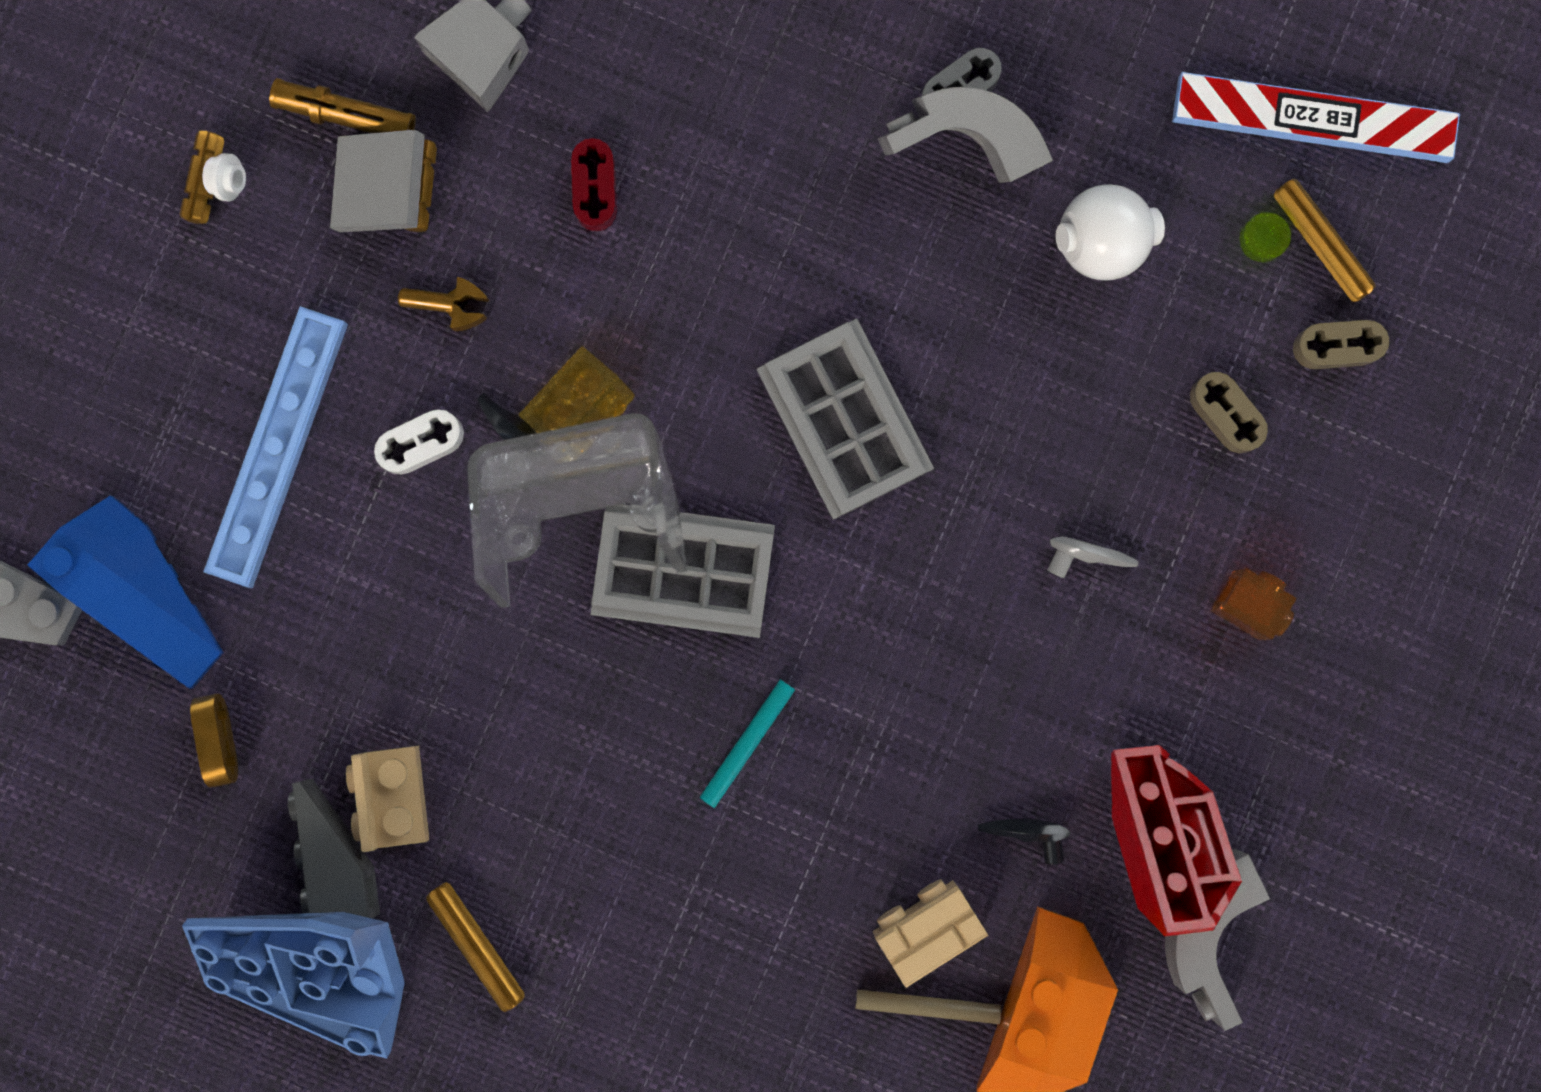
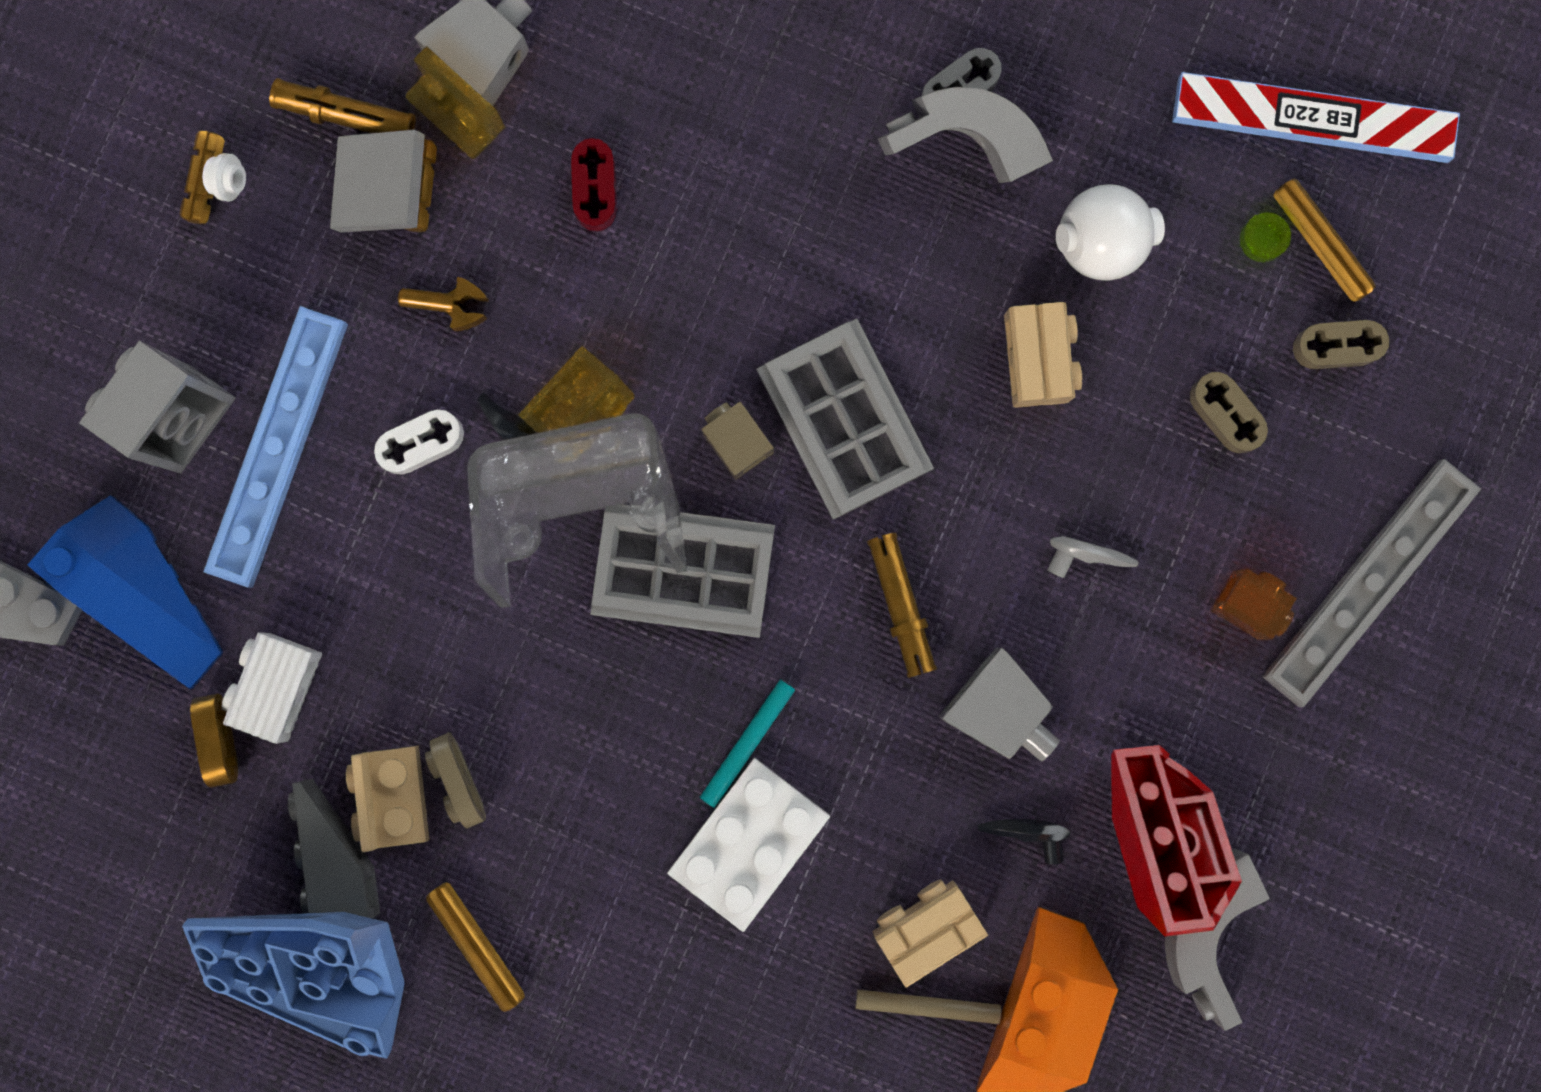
none -> light grey brick [79,341,236,474]
none -> white brick [222,633,322,744]
none -> clear yellow bracket [406,46,505,159]
none -> dark tan plate [425,732,486,829]
none -> white plate [667,757,830,932]
none -> dark tan brick [701,402,774,480]
none -> pearl gold pin [867,533,937,678]
none -> light grey torso [938,648,1060,762]
none -> tan brick [1004,302,1082,408]
none -> light grey tile [1262,459,1481,707]

